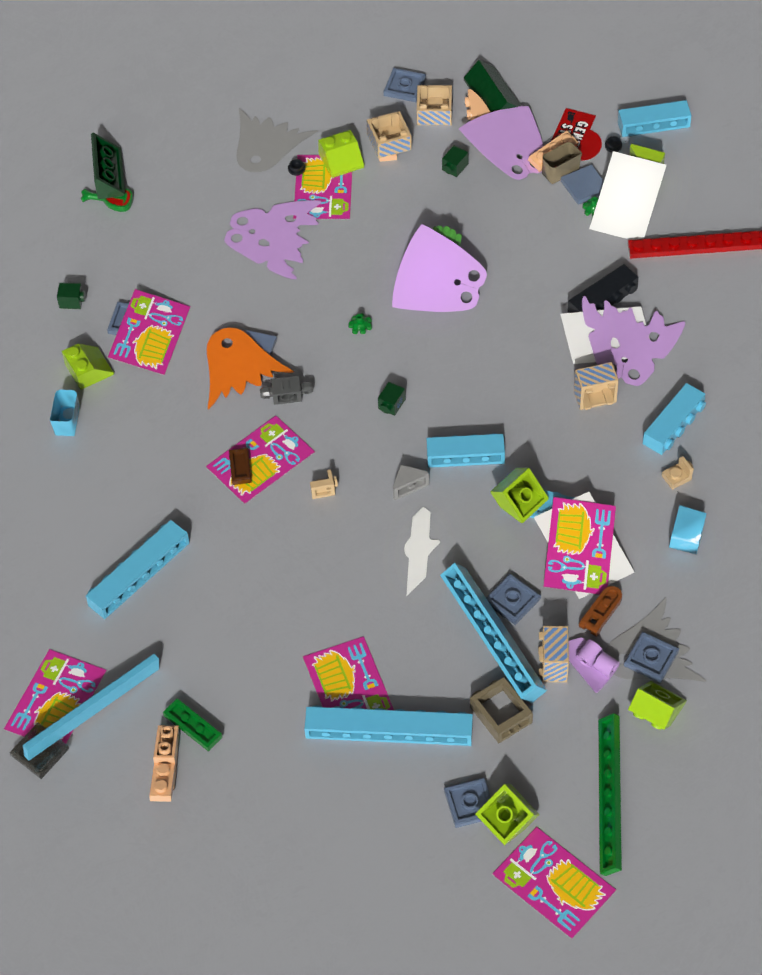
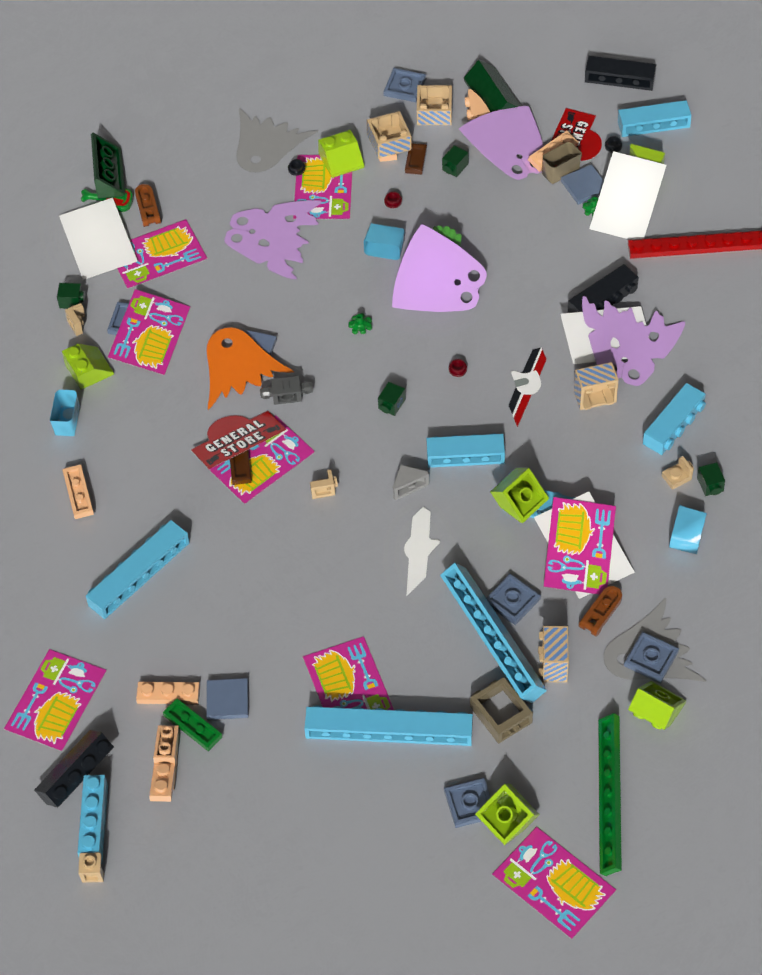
clear smoke plate [9,723,69,779] -> none
medium azure tile [23,654,159,761] -> none
lavender panel [569,637,620,693] -> none
none -> black brick [34,730,114,808]
none -> white sticker [59,198,137,280]
none -> light nougat plate [62,464,94,519]
none -> tan bracket [65,303,85,336]
none -> medium azure brick [77,775,108,864]
none -> tan bracket [78,852,104,883]
none -> sticker [117,219,208,289]
none -> dark orange plate [135,184,161,227]
none -> light nougat plate [136,682,200,704]
none -> red sticker [191,411,286,469]
none -> sand blue tile [206,678,248,720]
none -> medium azure piece [364,223,405,260]
none -> dark red plate [384,192,402,208]
none -> reddish brown tile [405,143,427,175]
none -> dark red plate [449,359,467,377]
none -> sticker [508,347,547,427]
none -> black brick [585,56,657,91]
none -> dark green brick [697,462,725,496]

